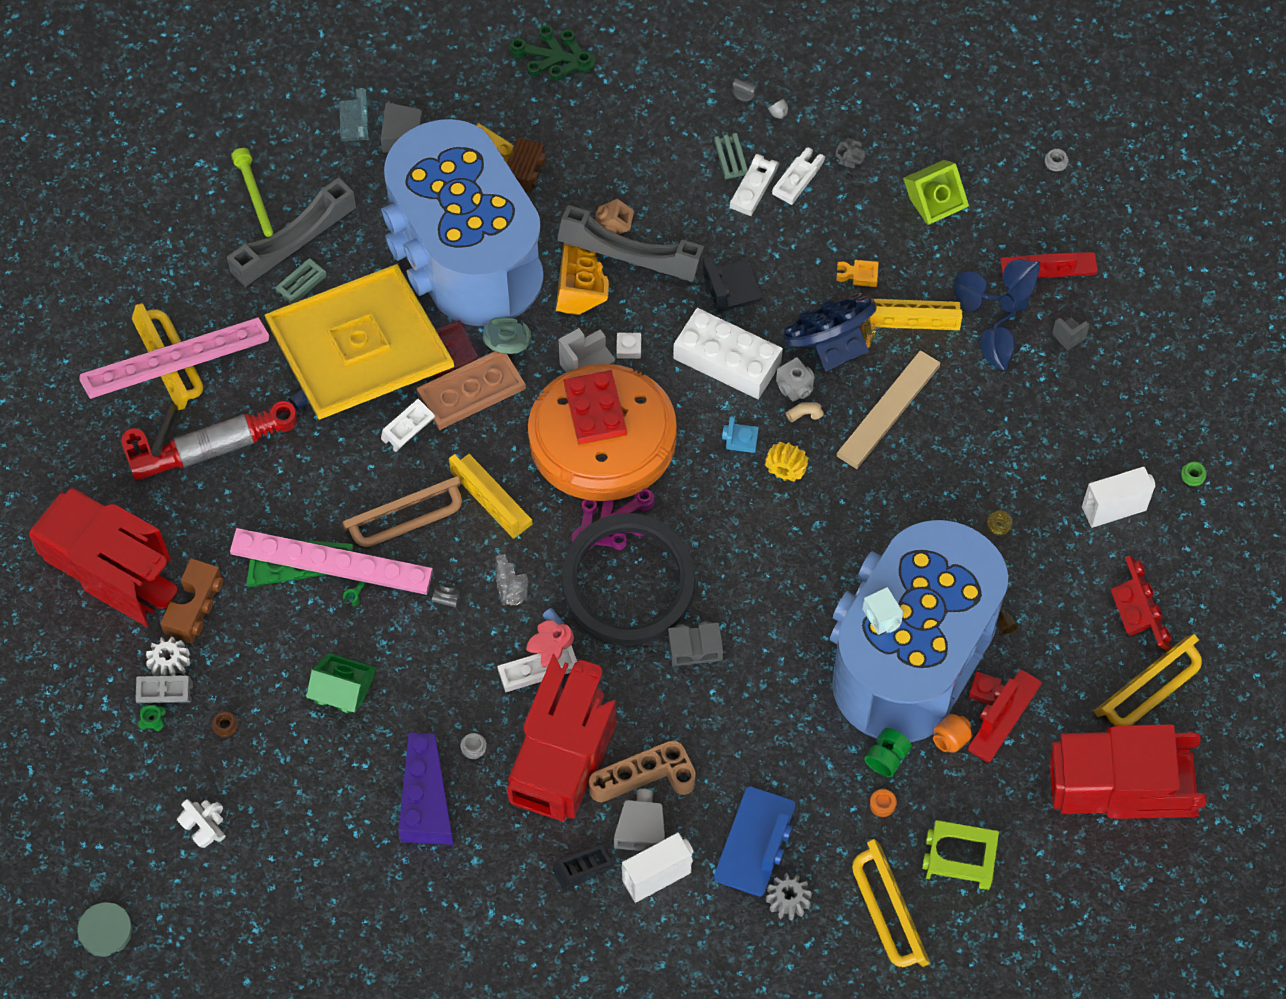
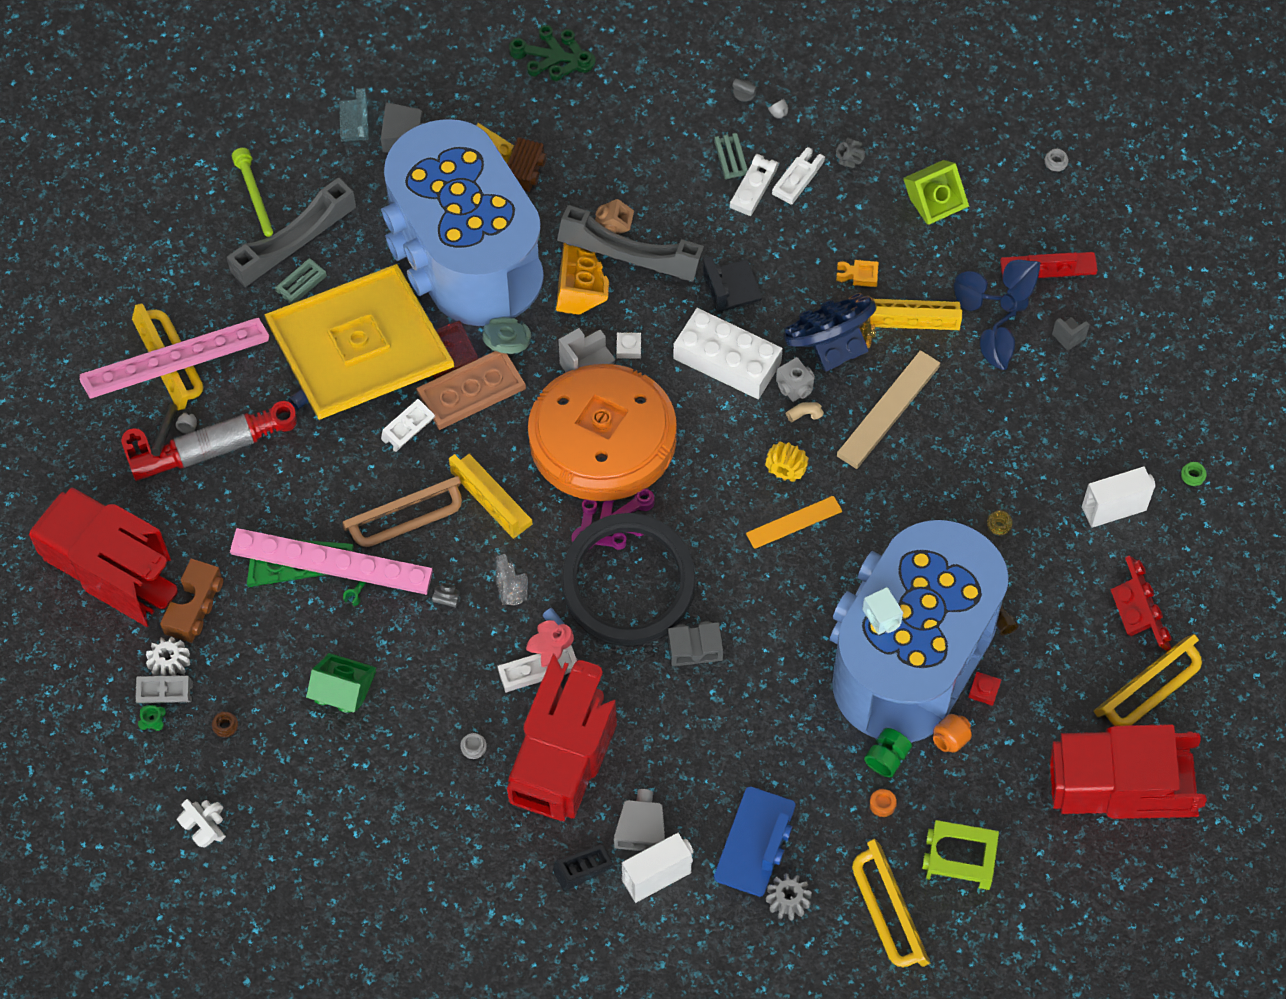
sand green tile [77,902,133,957] -> none
dark purple wedge [399,733,454,845] -> none
red plate [563,370,627,444] -> none
medium nougat beam [589,741,695,802] -> none
dark azure bracket [722,417,759,453] -> none
red bracket [968,670,1041,763] -> none
none -> light grey hinge [176,413,197,434]
none -> light orange sticker [746,496,842,549]

